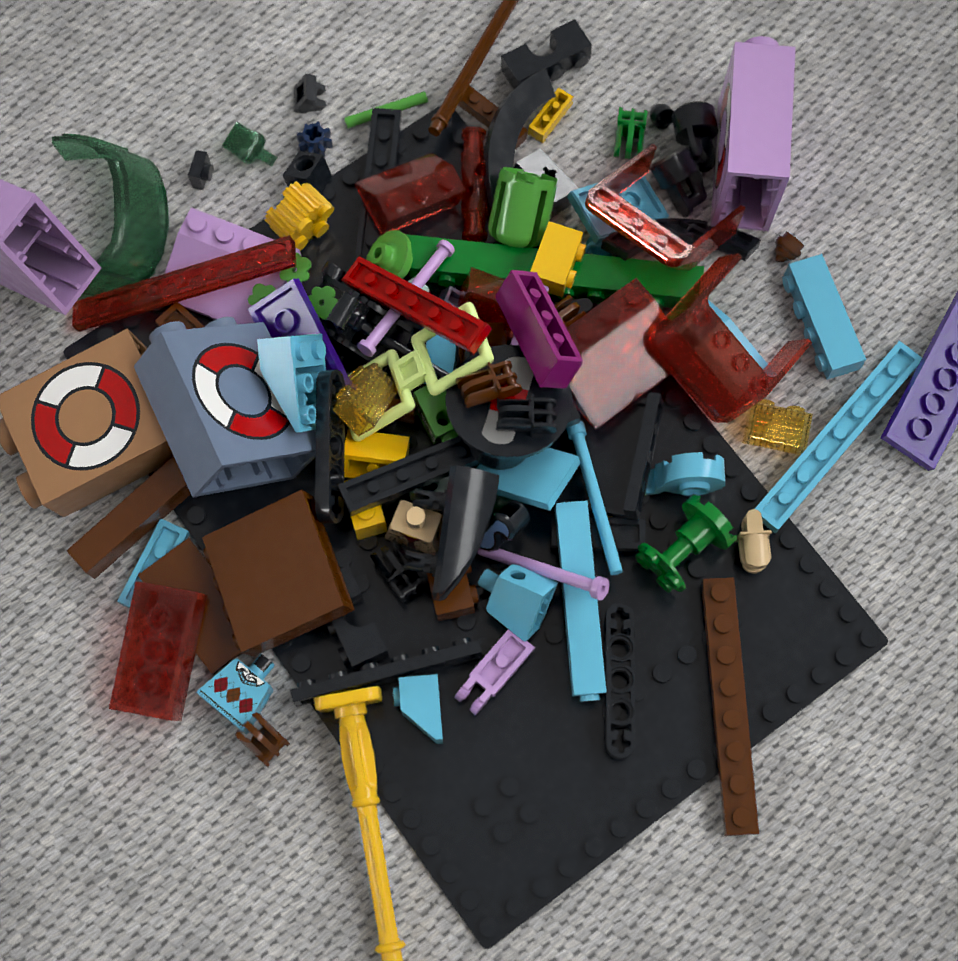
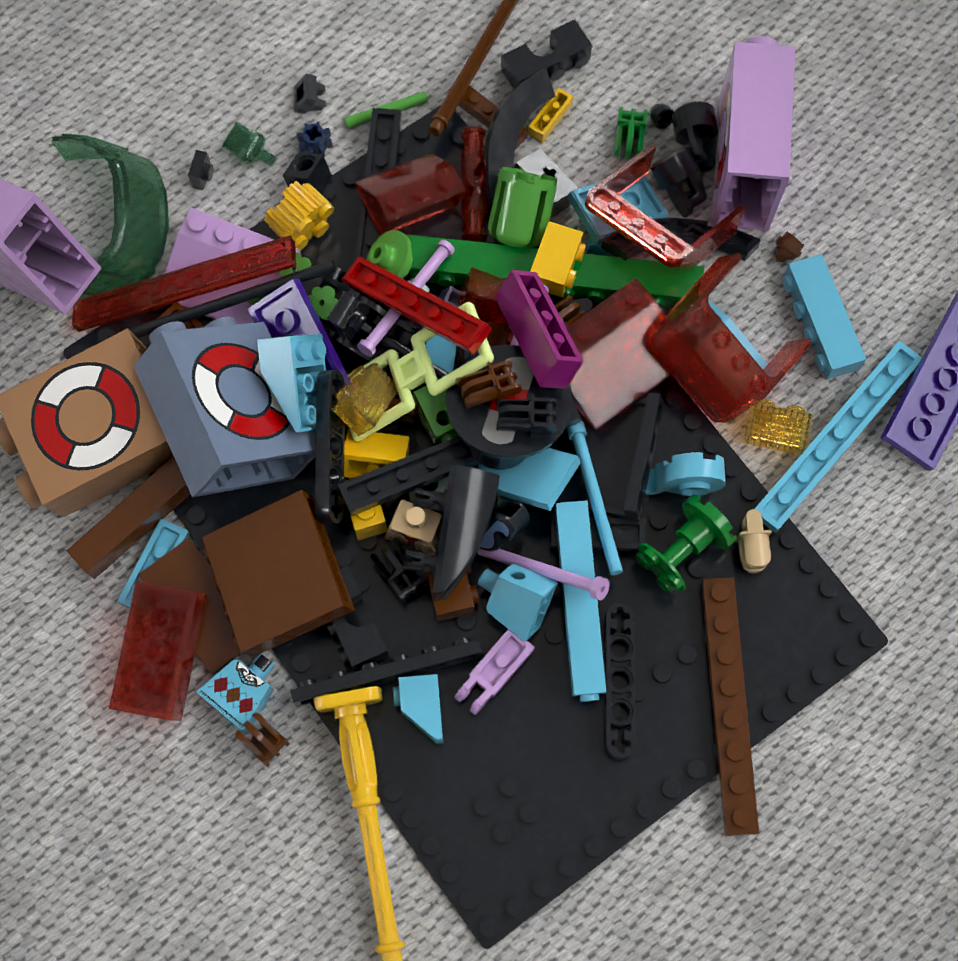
none -> black piece [106,260,336,339]

